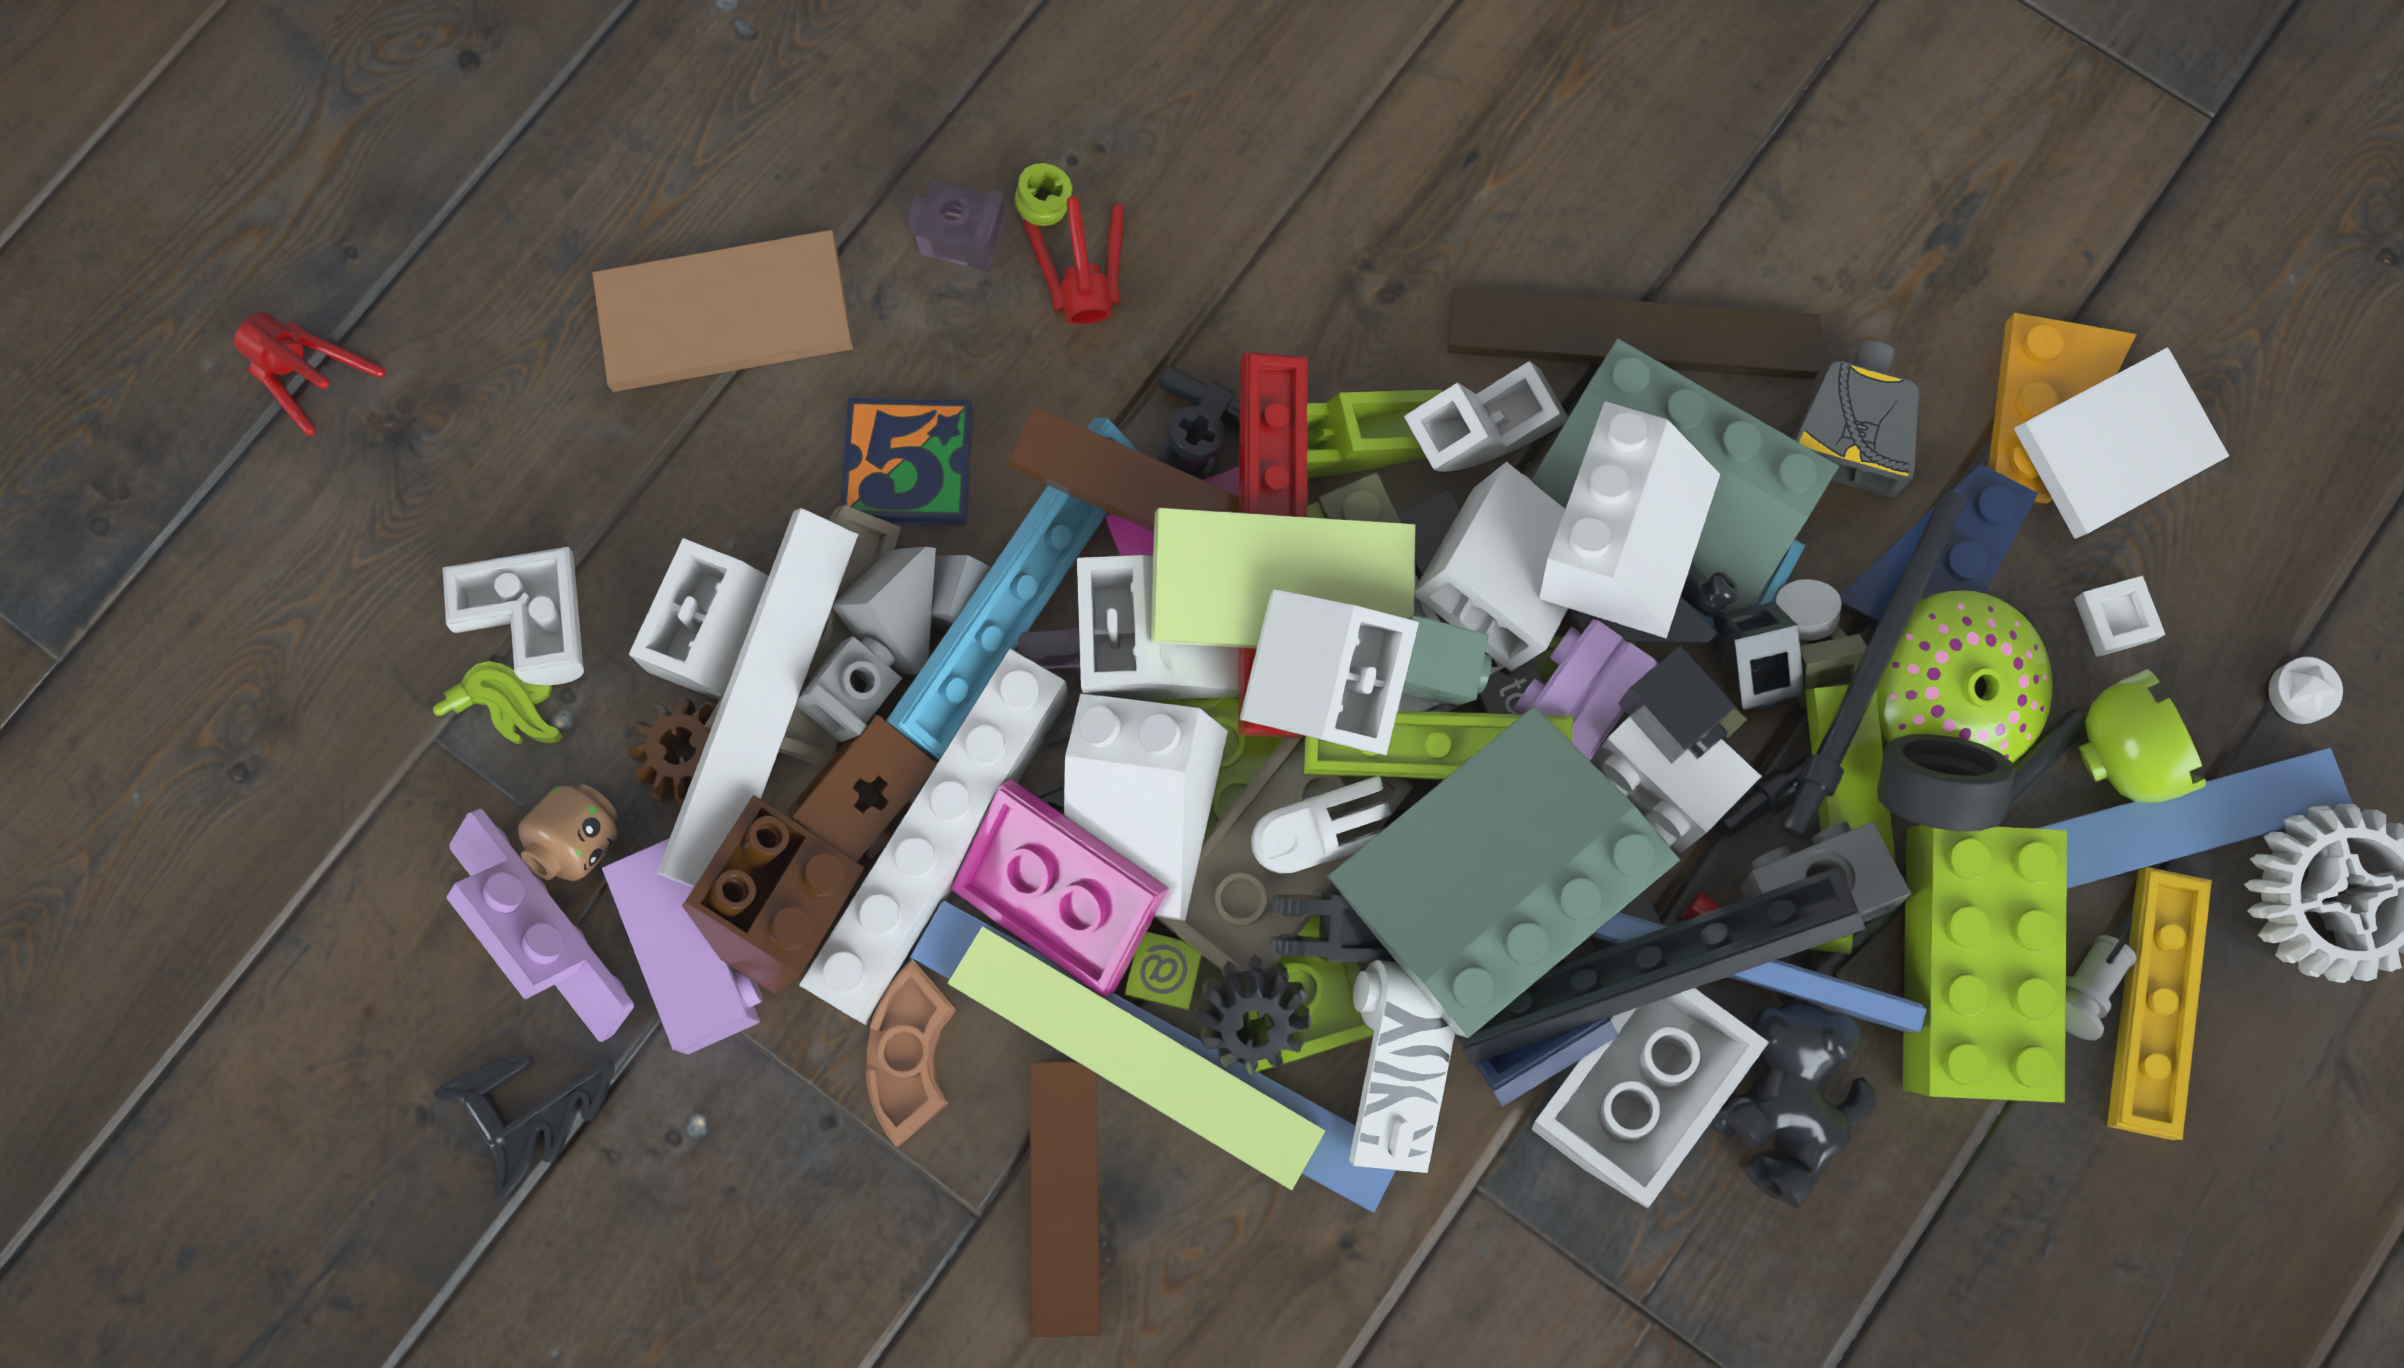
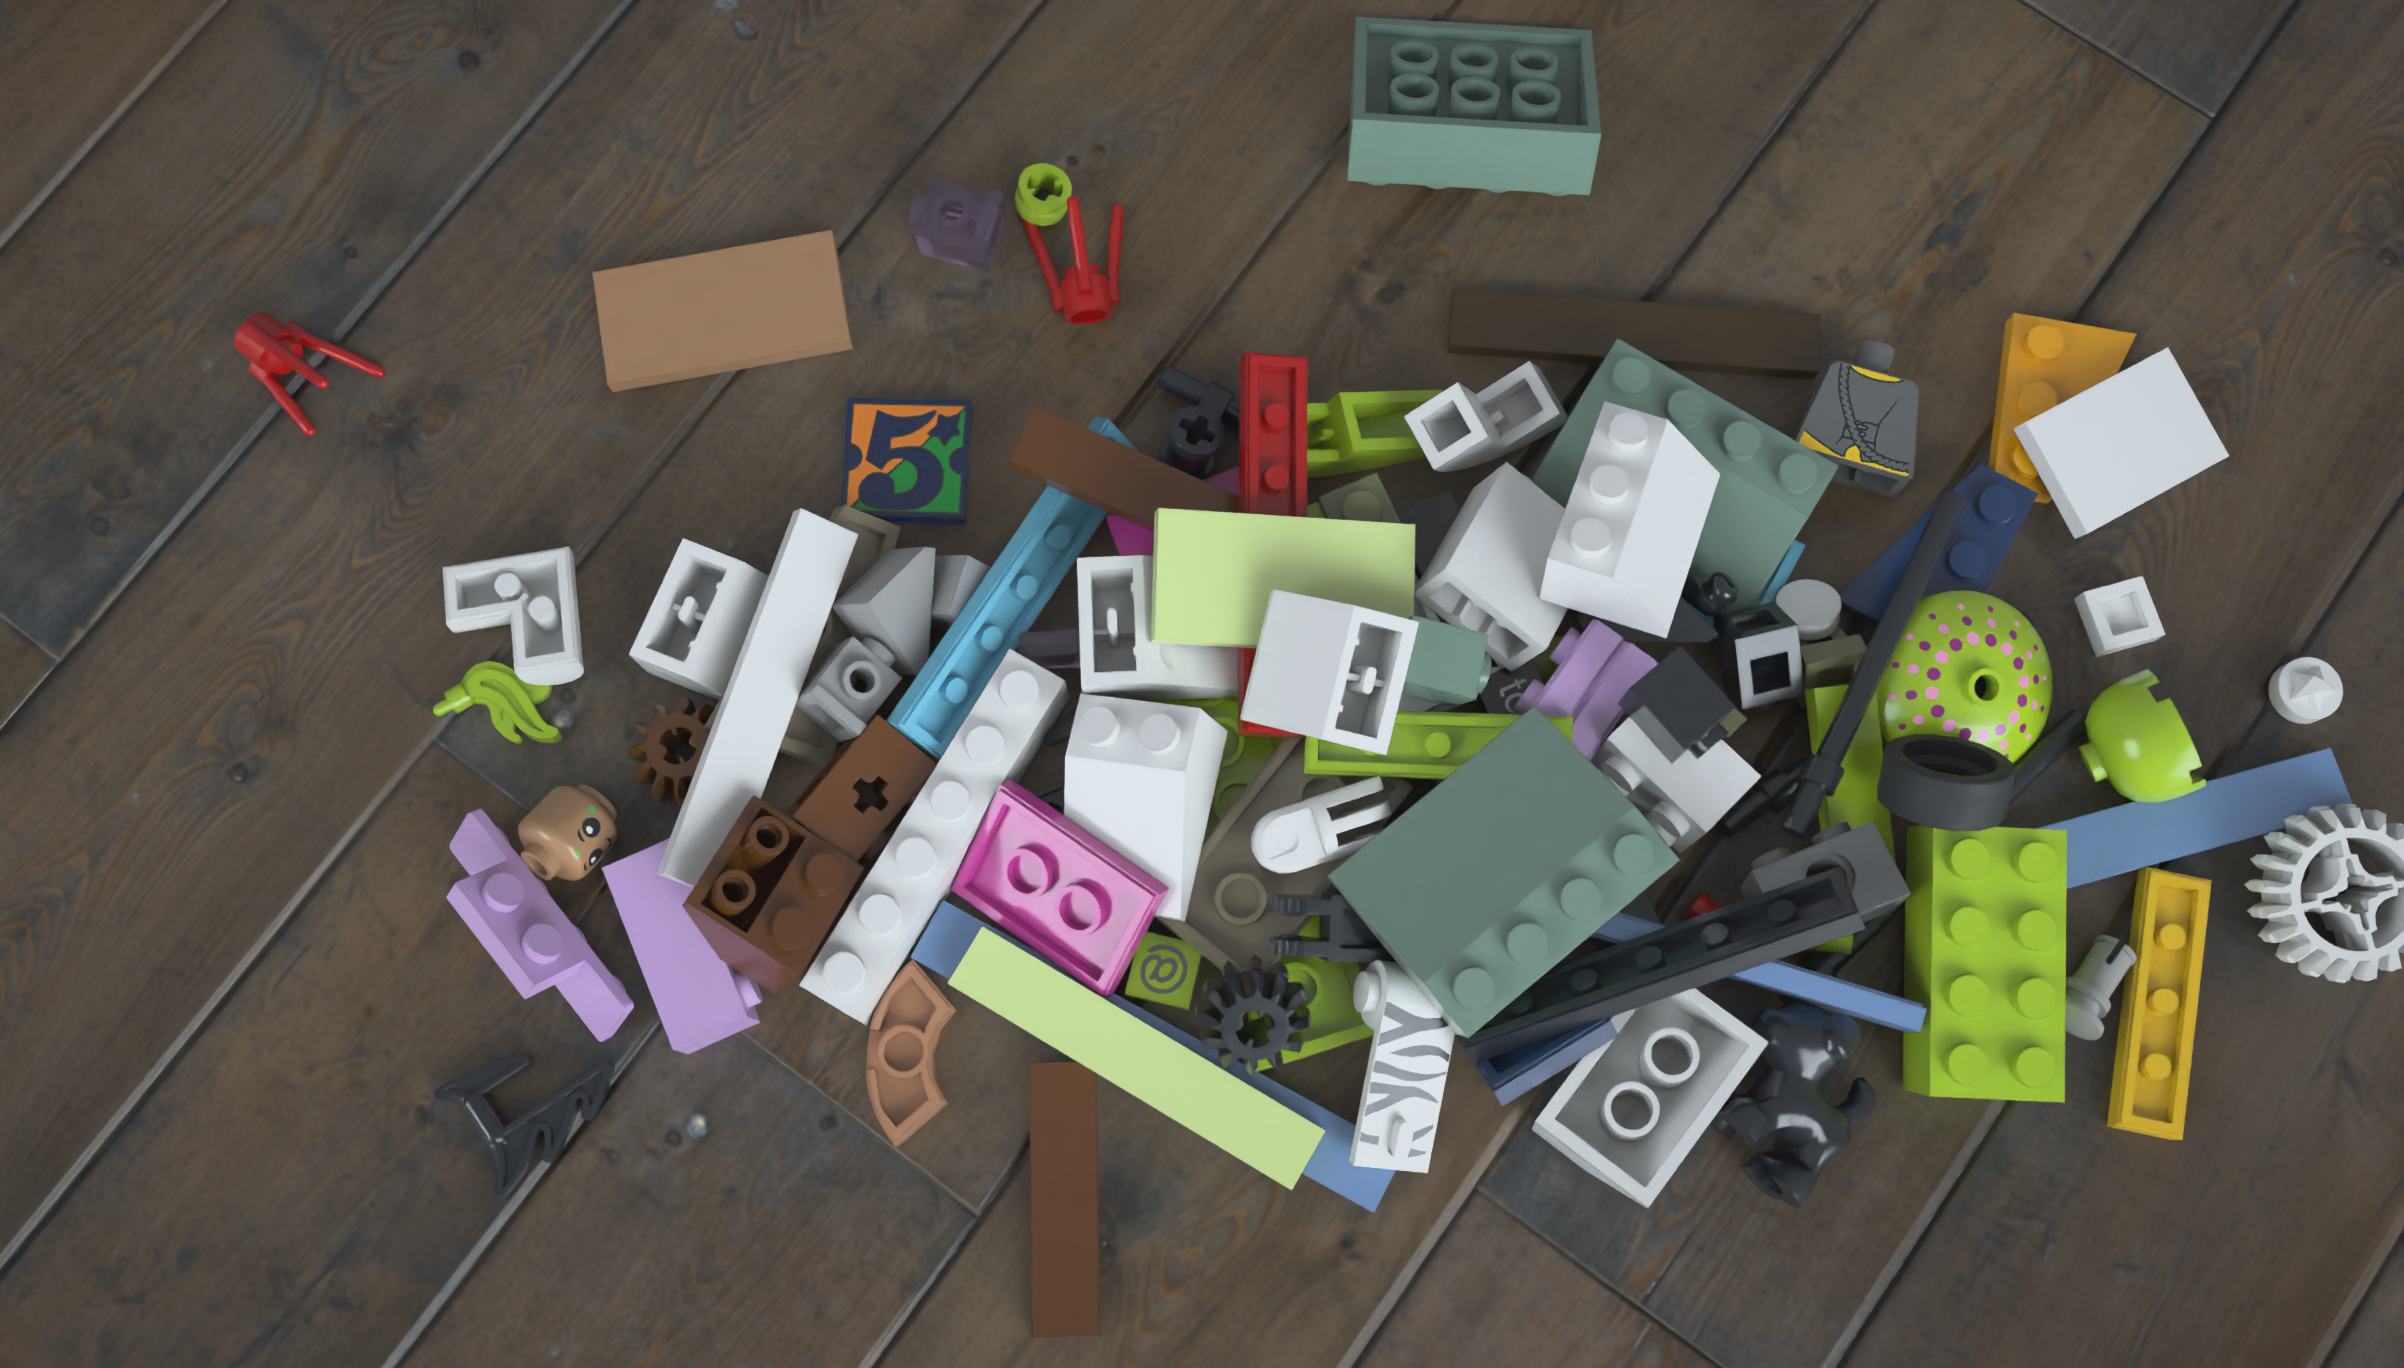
none -> sand green slope [1347,16,1601,196]

